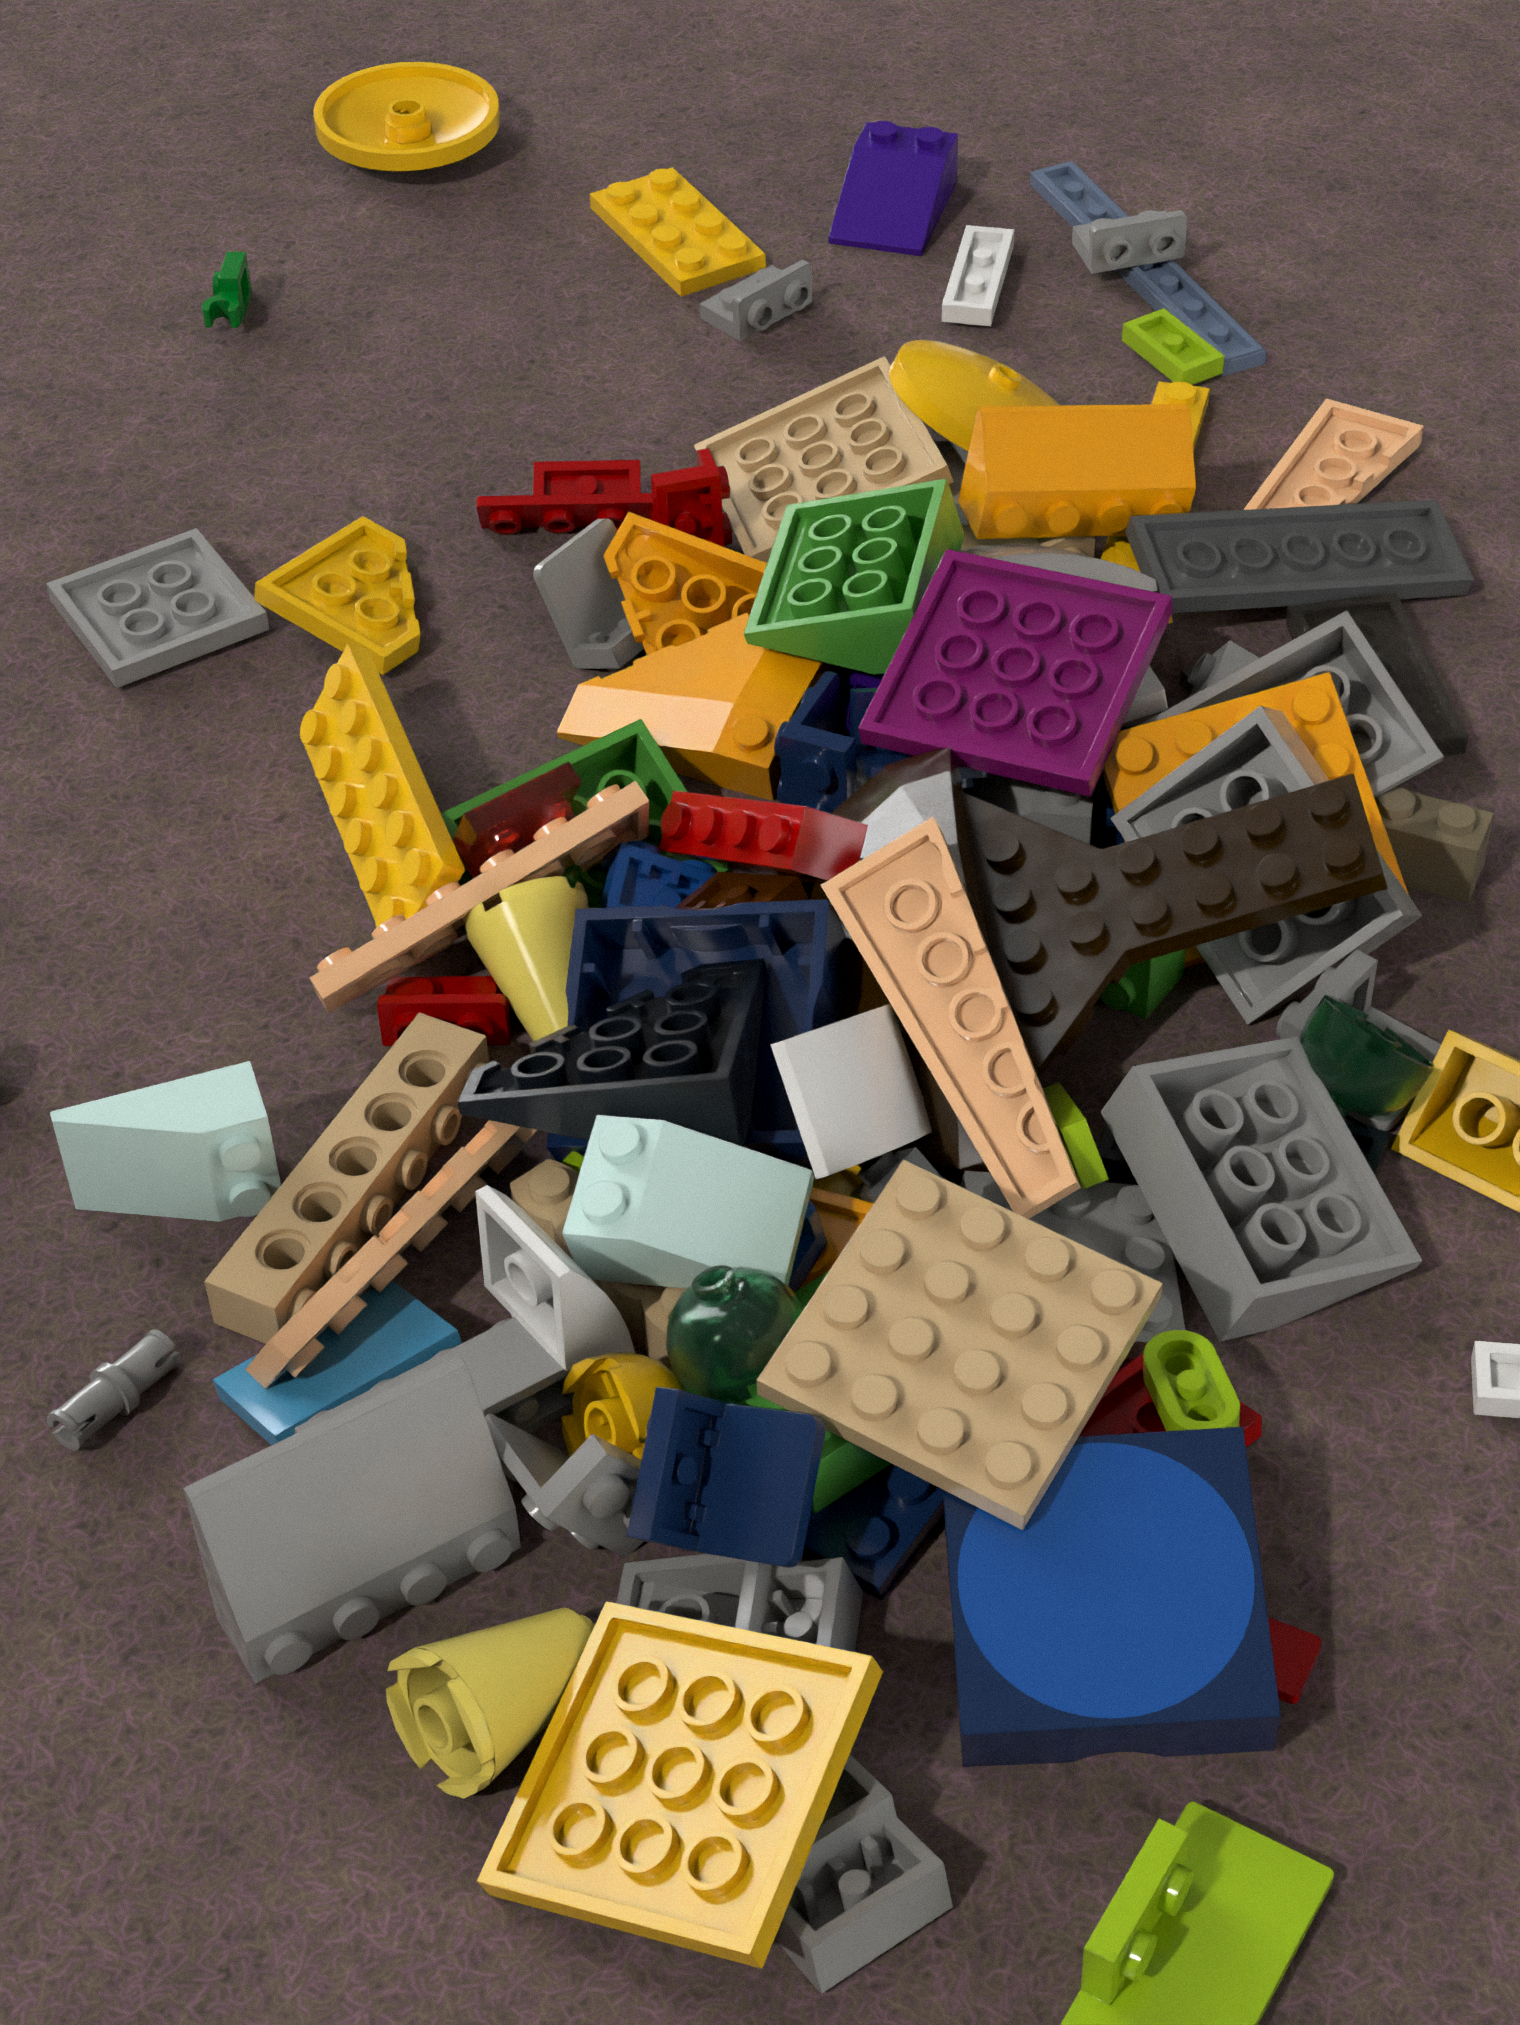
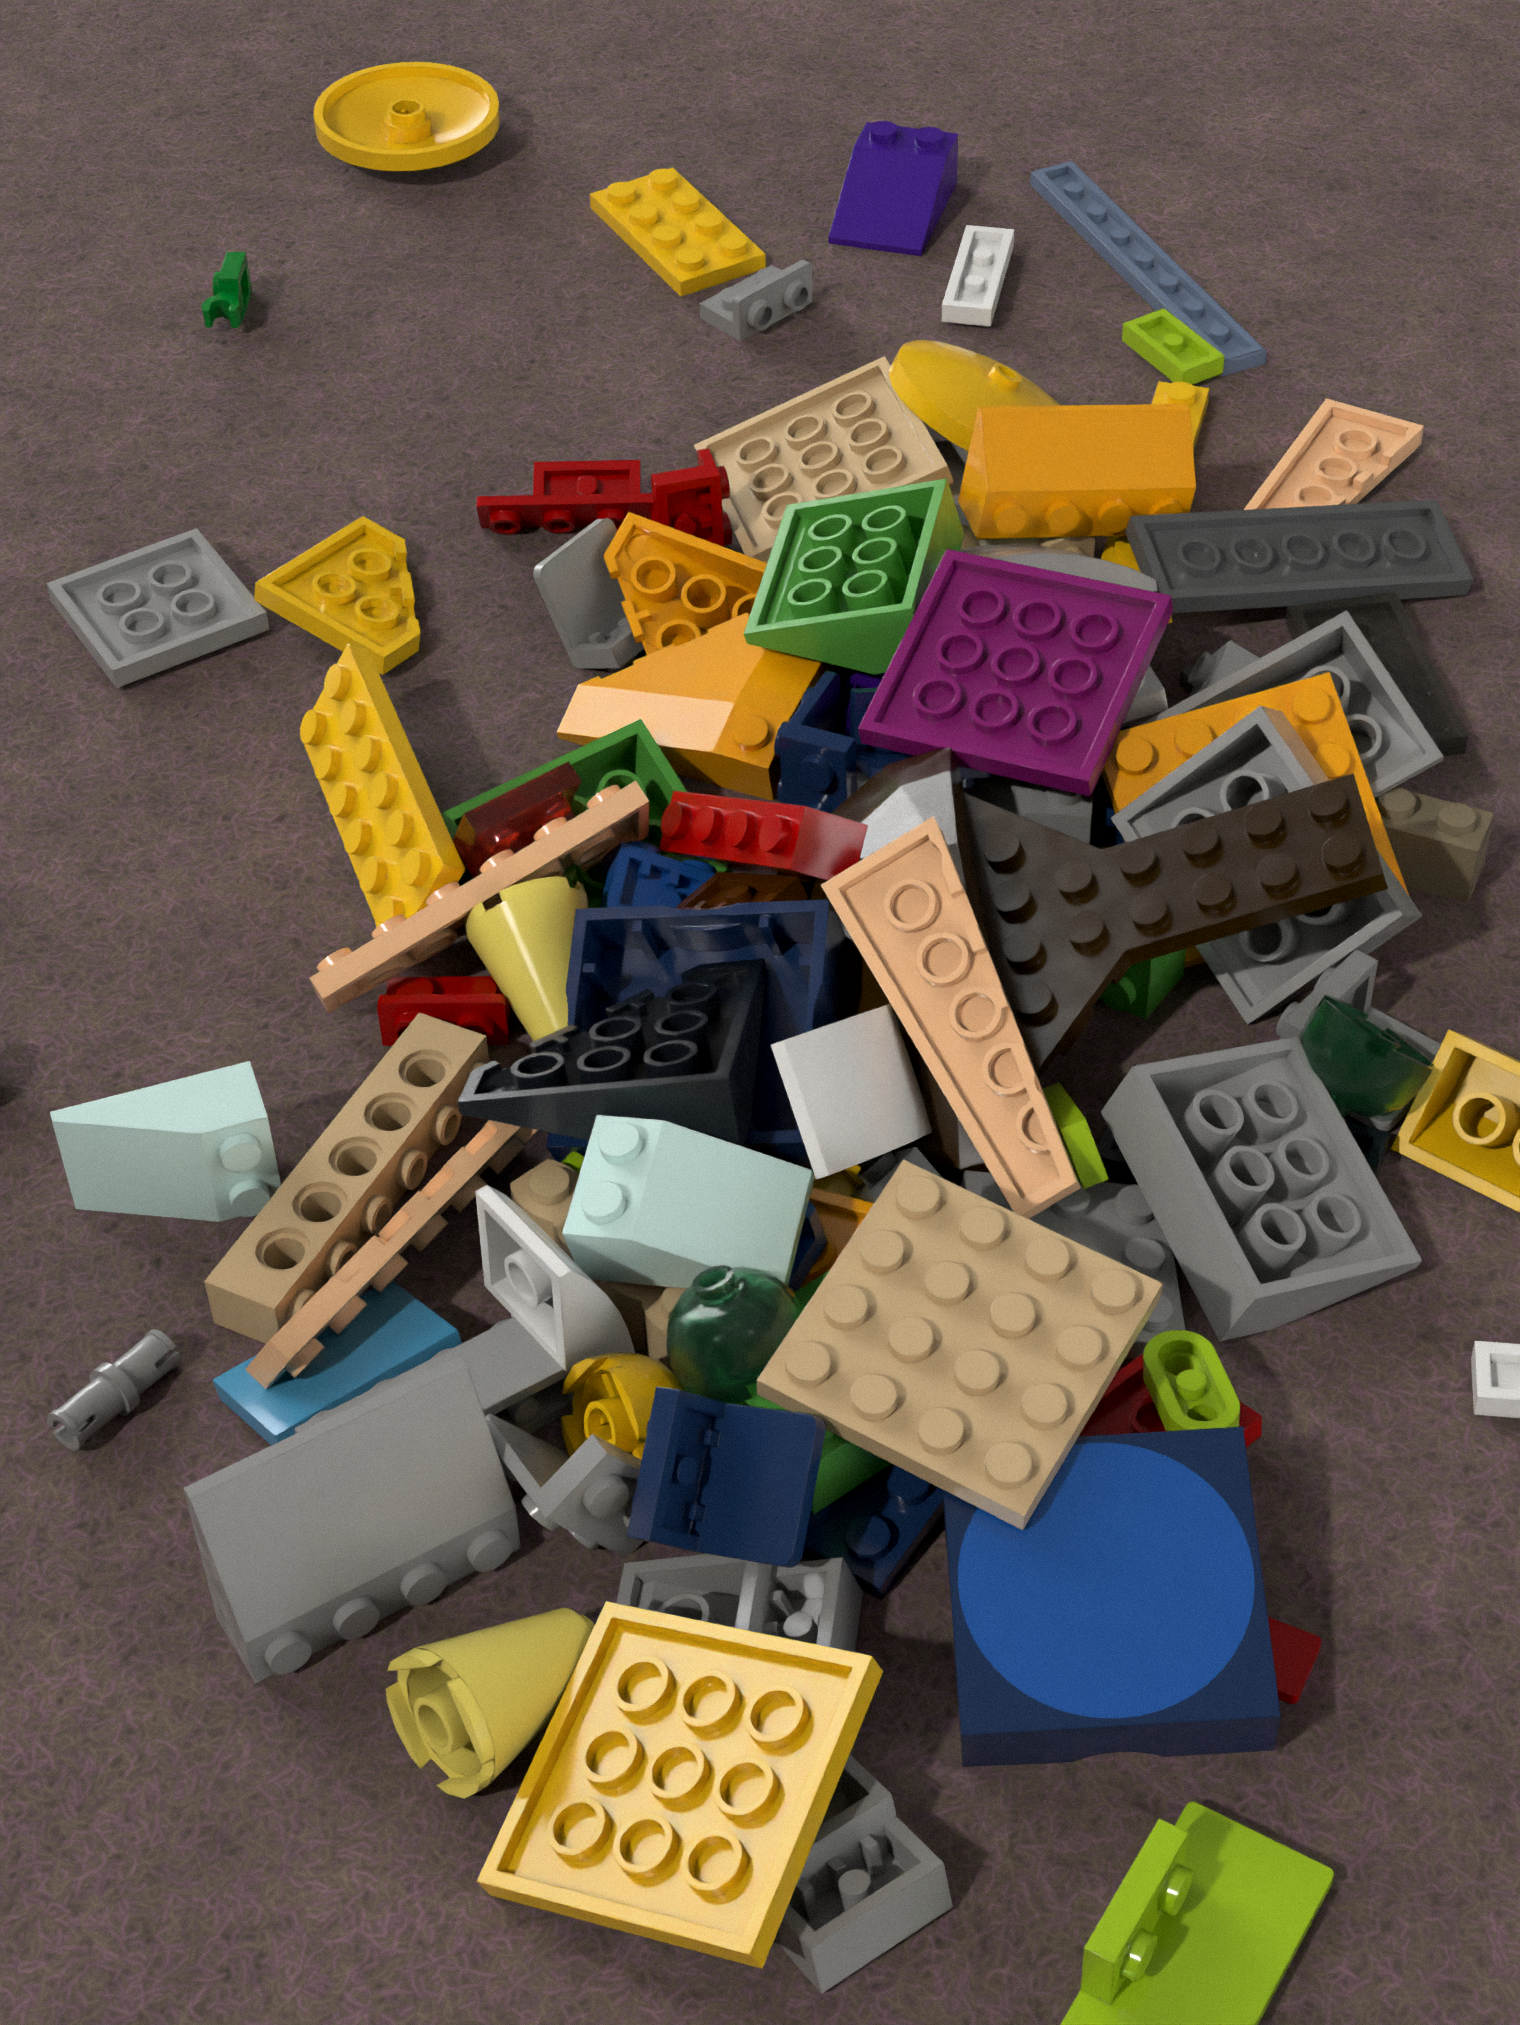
light grey bracket [1072,210,1187,274] -> none

